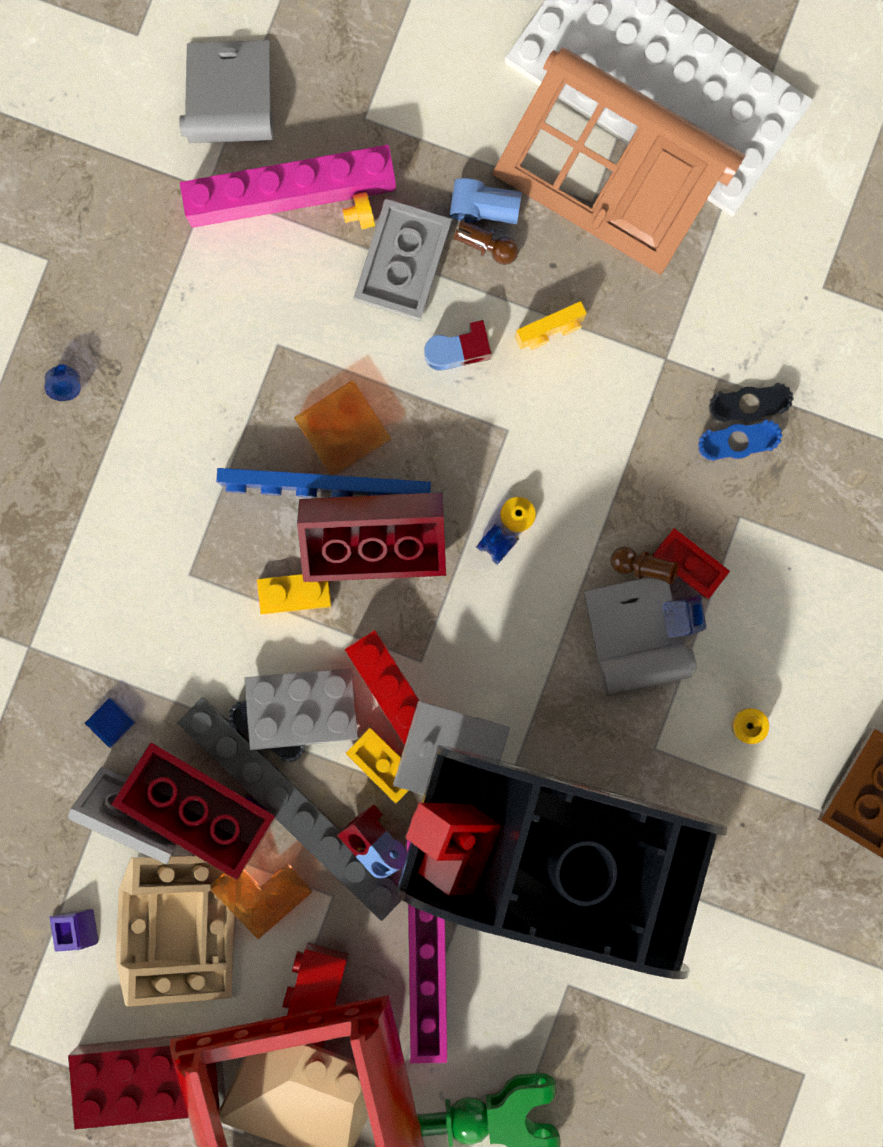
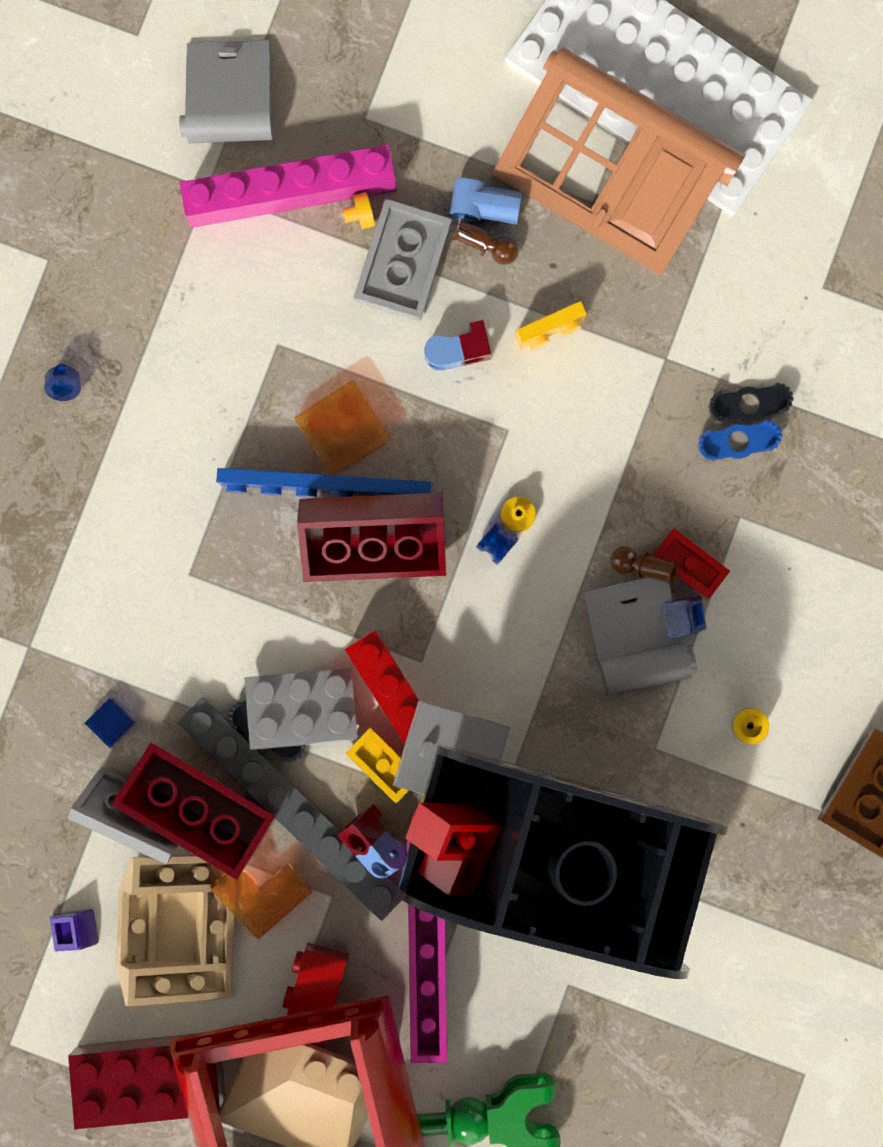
yellow plate [257,574,332,615] -> none

